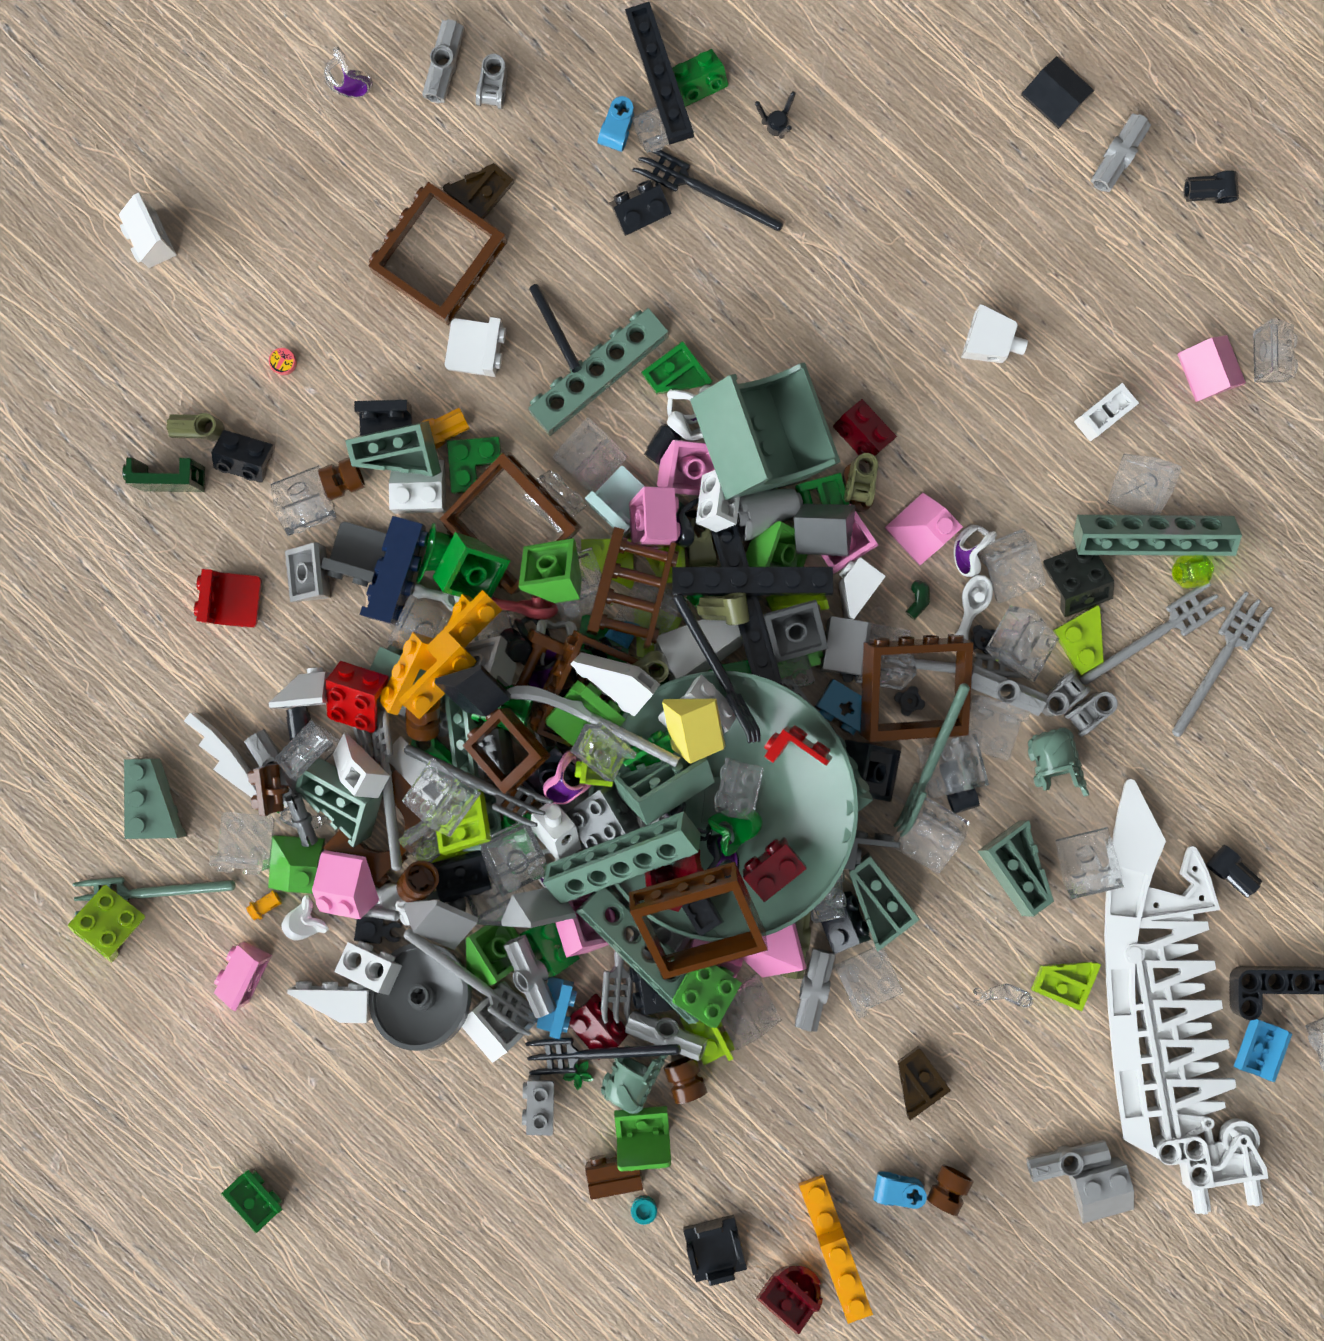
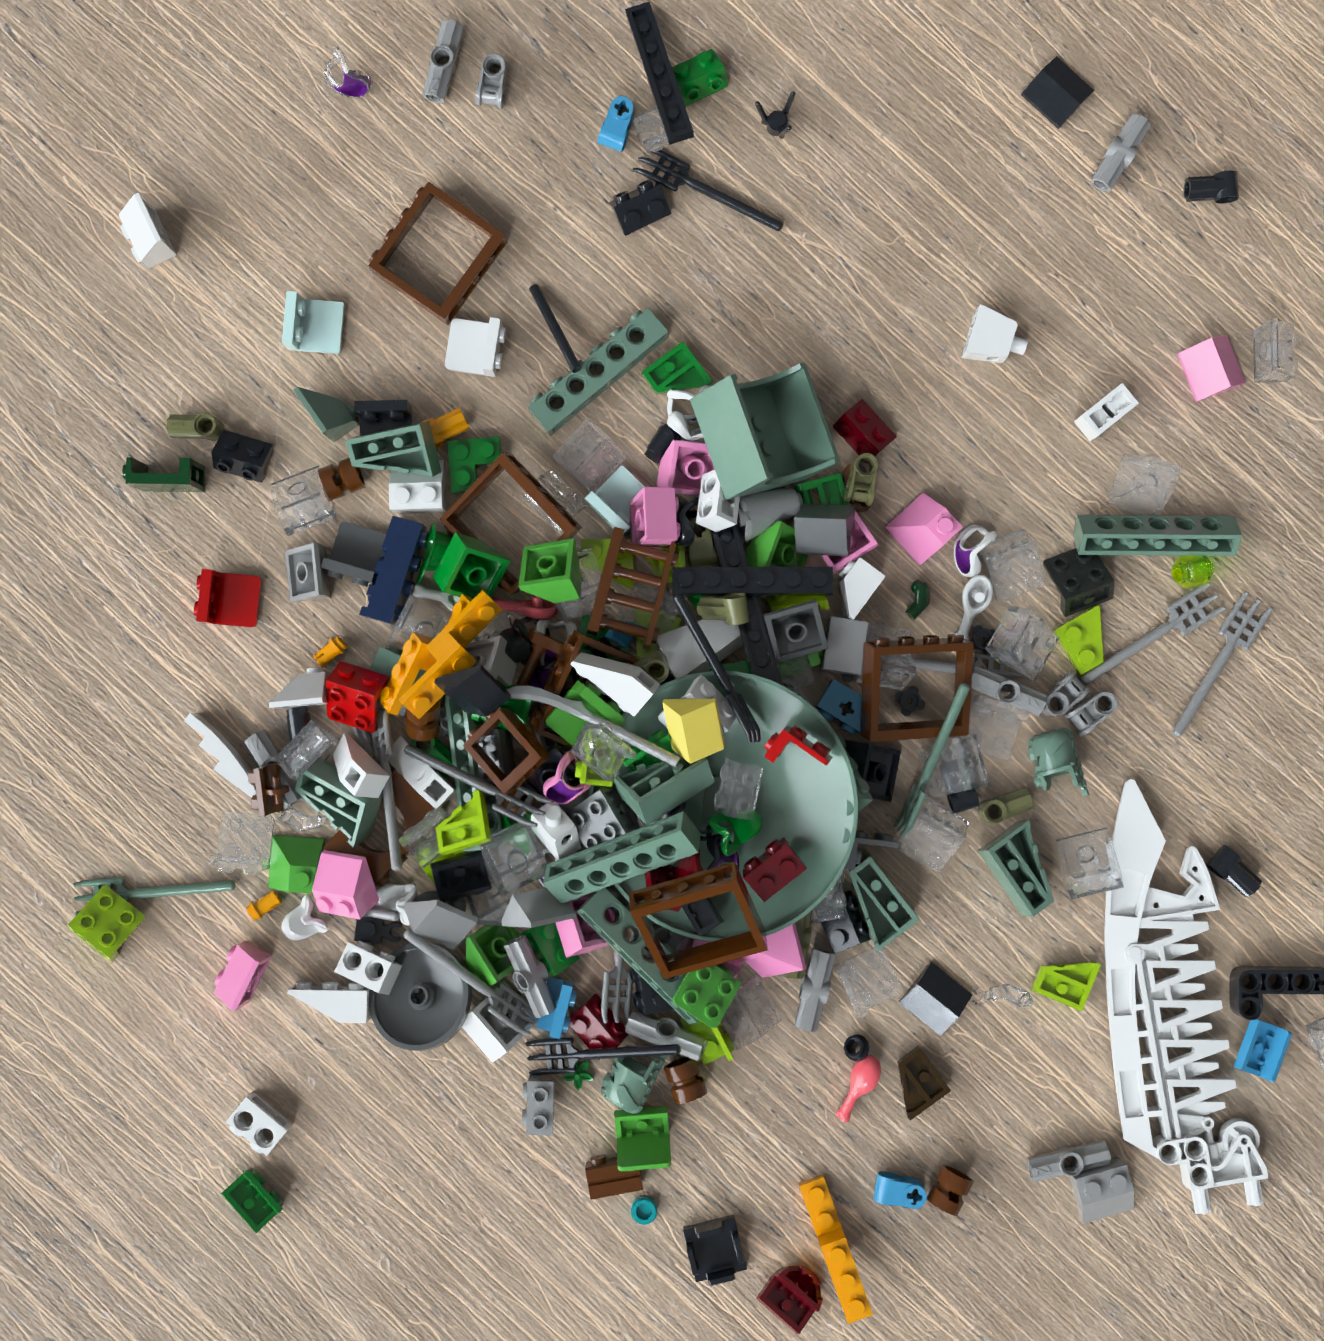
sand green wedge [124,758,187,839] -> none
tile [269,348,297,375] -> none
dark grey pin [285,793,318,847] -> none
reddish brown wheel [396,861,439,902] -> none
clear bracket [402,758,481,837] -> none
dark brown wing [442,163,515,220] -> none
none -> white brick [226,1091,293,1156]
none -> light aqua bracket [282,291,345,354]
none -> sand green slope [293,387,359,443]
none -> light orange pin [313,636,347,668]
none -> coral piece [836,1055,881,1123]
none -> black plate [844,1034,870,1062]
none -> black slope [899,961,973,1036]
none -> olive piece [977,787,1034,824]

